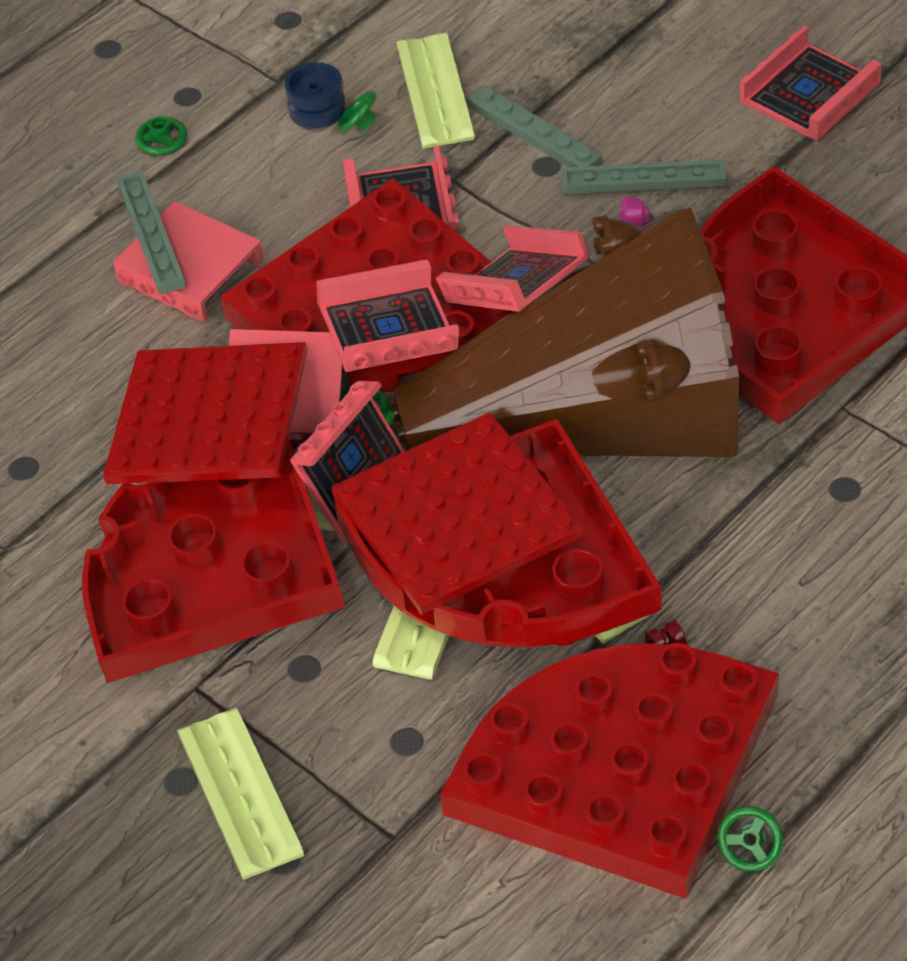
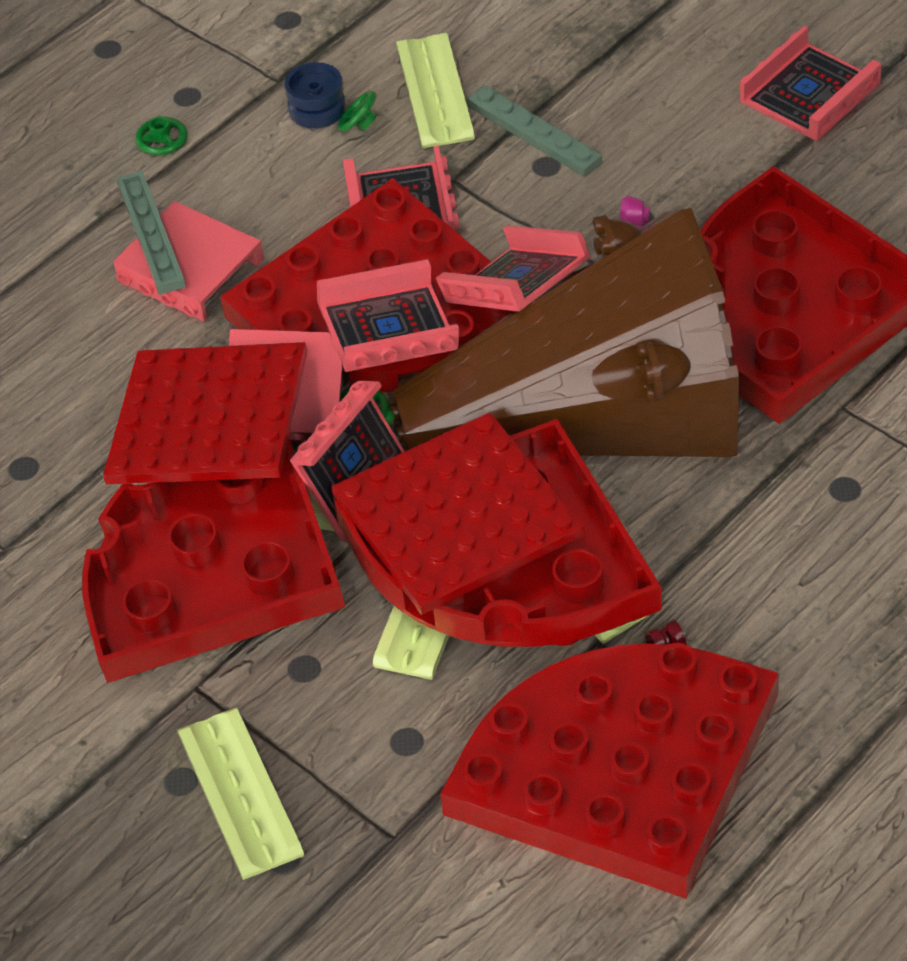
sand green plate [561,160,726,194] -> none
green piece [718,806,783,872] -> none

